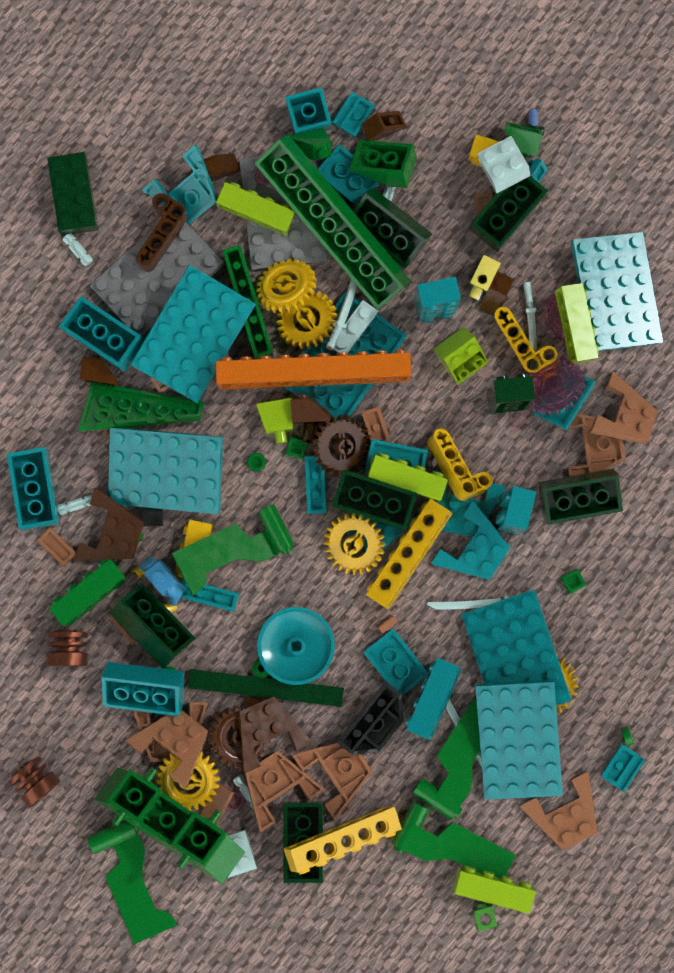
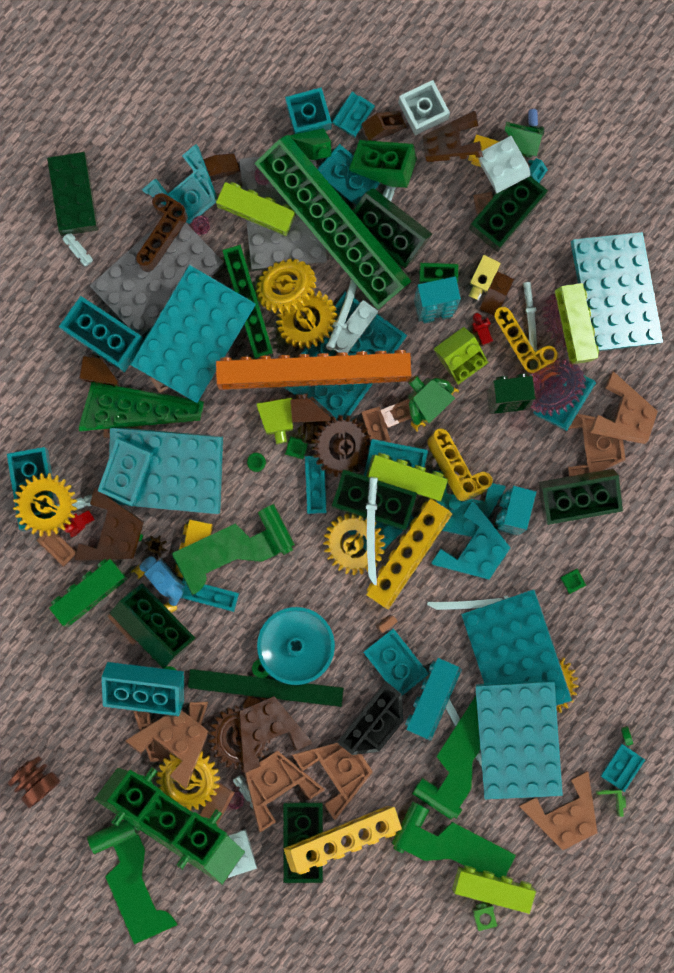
copper wheel [46,629,88,666] -> none
pearl dark grey tile [143,507,163,526] -> none
none -> yellow gear [13,473,77,537]
none -> red piece [64,510,95,538]
none -> teal plate [98,437,153,506]
none -> dark brown gear [144,535,168,558]
none -> clear pink bush [192,216,210,235]
none -> light aqua sword [366,477,378,585]
none -> nougat plate [378,399,411,429]
none -> light aqua brick [398,80,450,136]
none -> green torso [408,375,459,432]
none -> green brick [419,263,459,284]
none -> reddish brown wing [423,111,483,162]
none -> red piece [472,313,493,346]
none -> bright green bracket [596,789,626,817]

